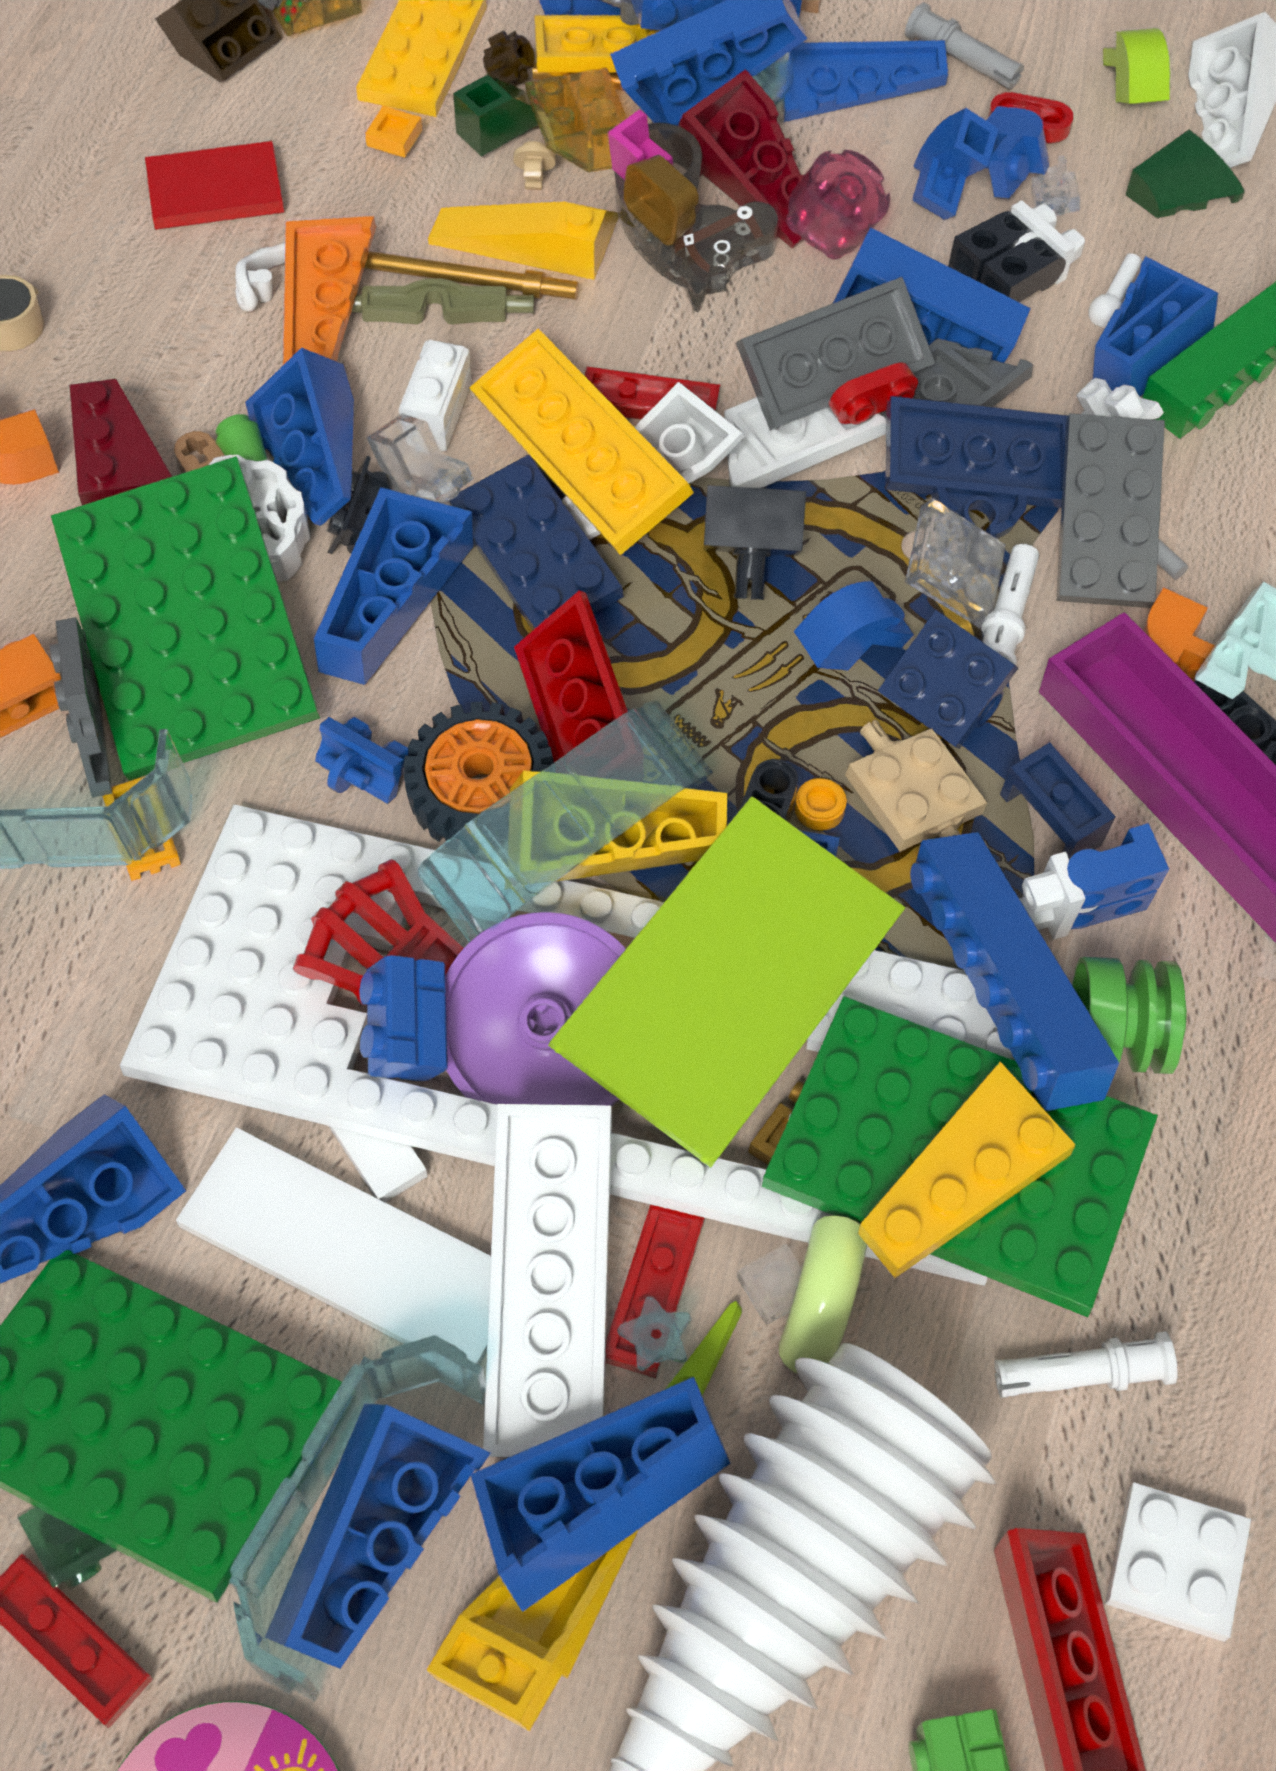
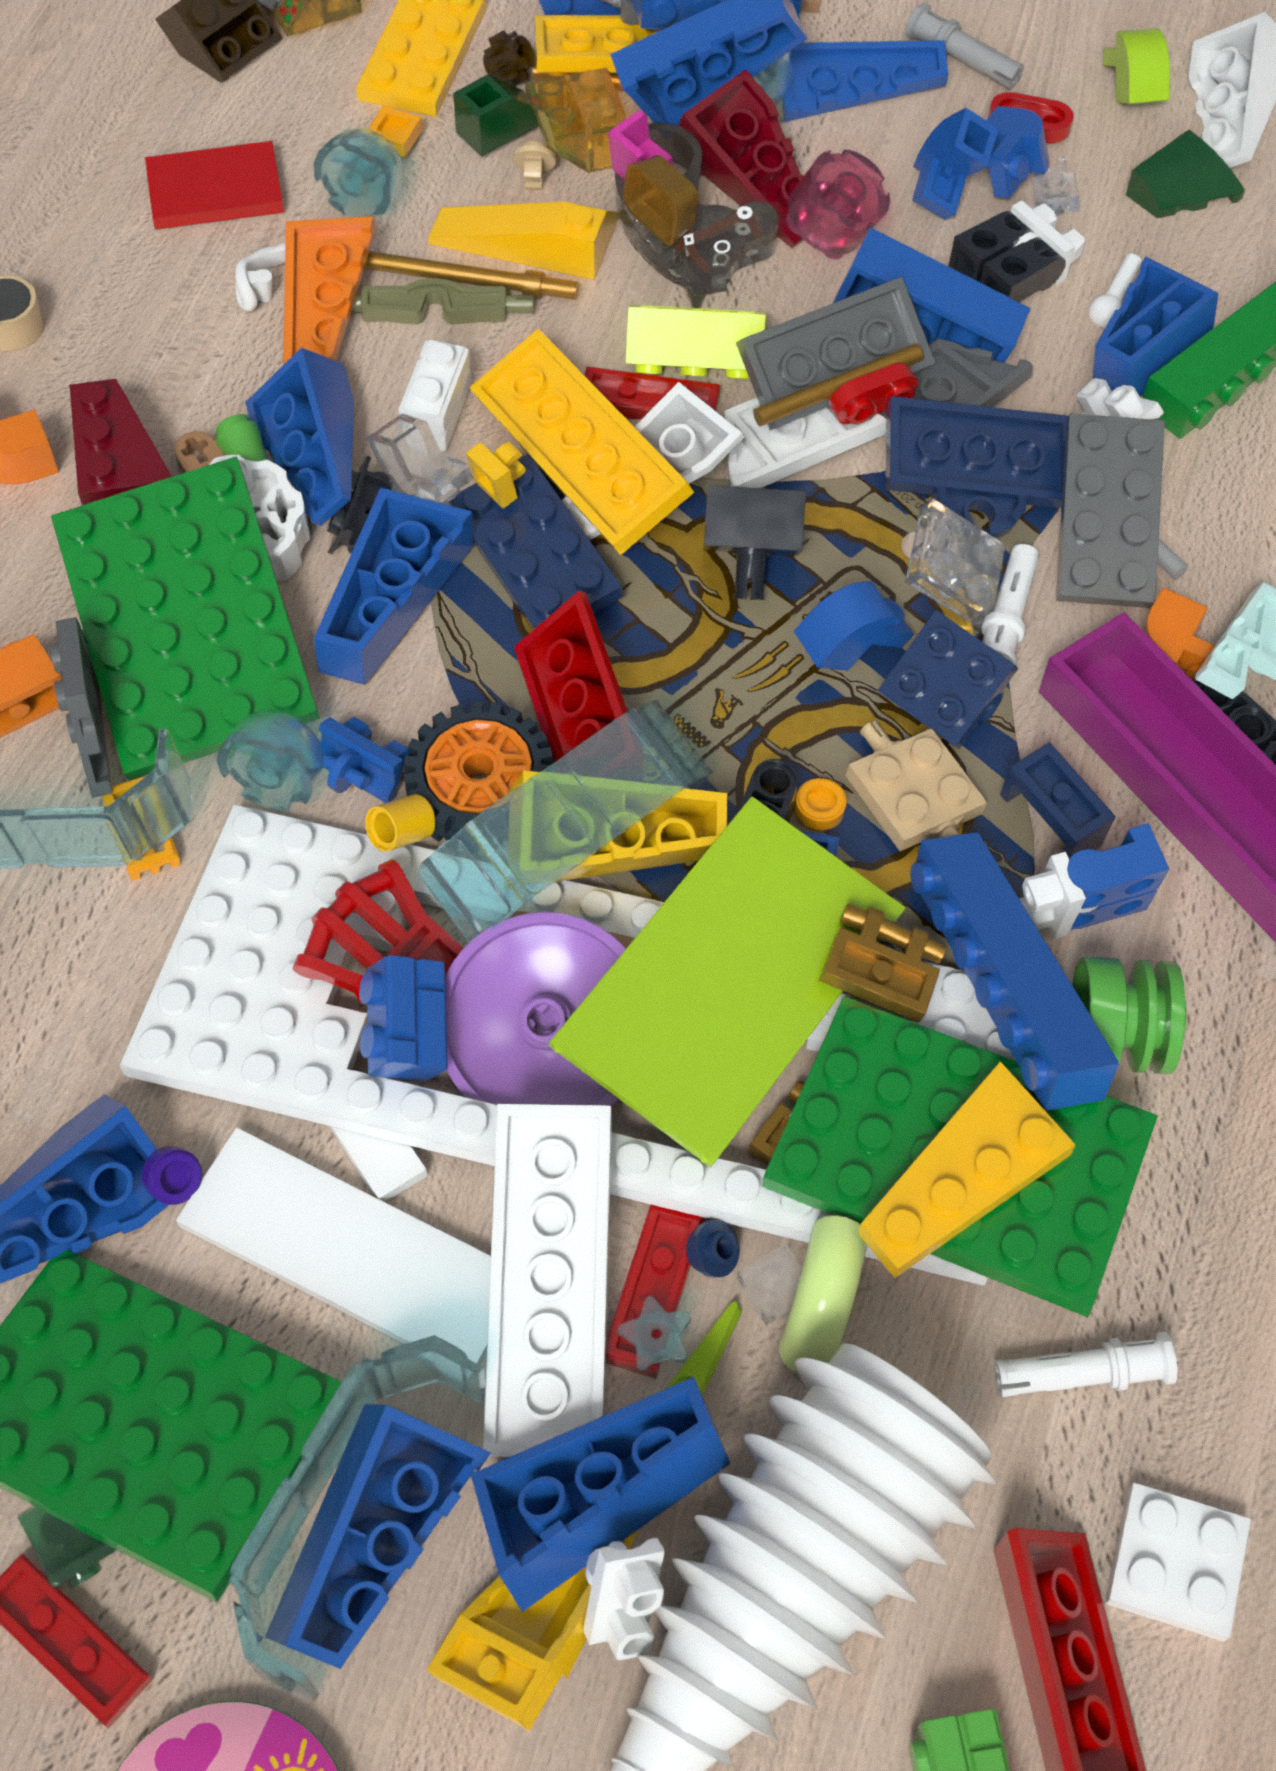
none -> dark purple tile [142,1146,202,1205]
none -> clear light blue cylinder [216,710,324,811]
none -> clear light blue cylinder [314,128,403,217]
none -> yellow beam [365,794,435,852]
none -> yellow tile [466,442,526,509]
none -> white hips [583,1538,665,1660]
none -> neon yellow slope [626,305,766,379]
none -> dark blue plate [686,1220,739,1278]
none -> pearl gold bar [753,343,923,427]
none -> pearl gold plate [819,903,947,1023]

